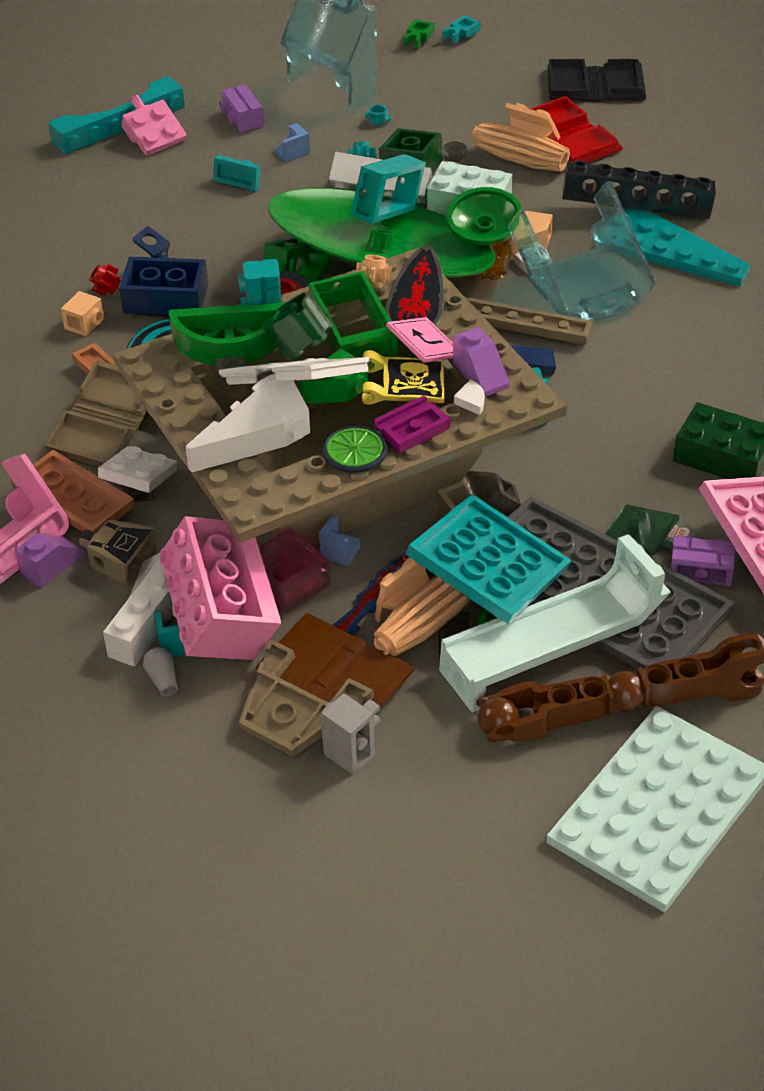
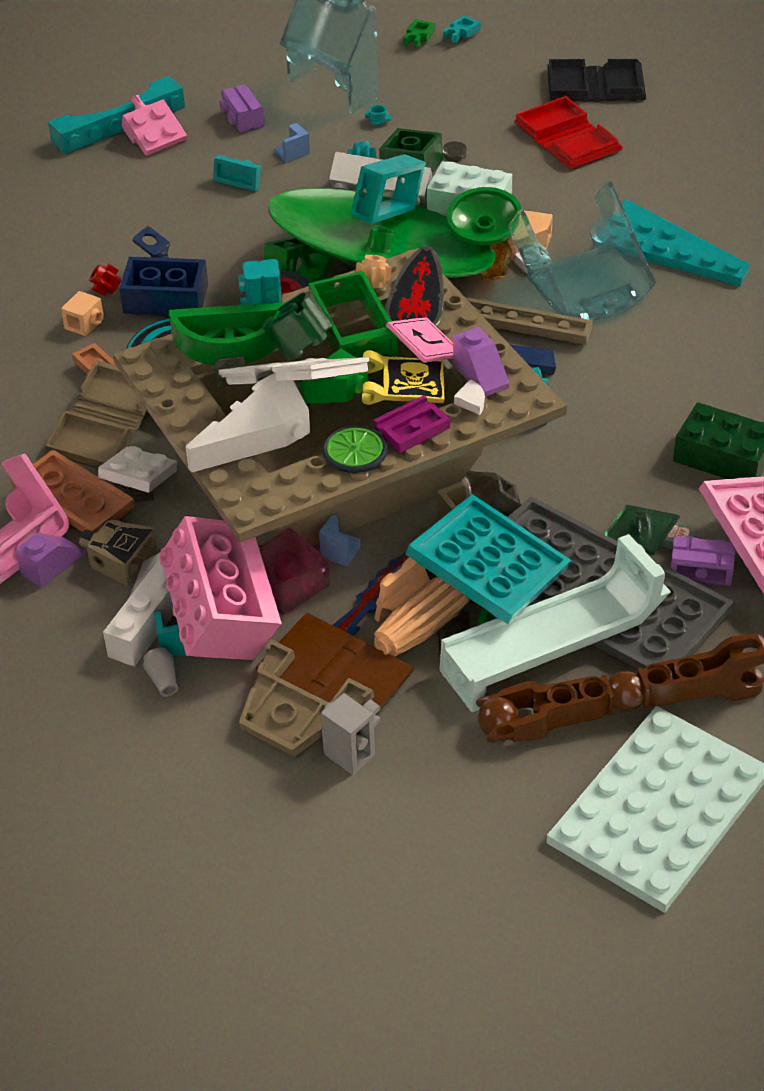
light nougat plate [472,103,570,172] -> none
black brick [562,160,716,219] -> none

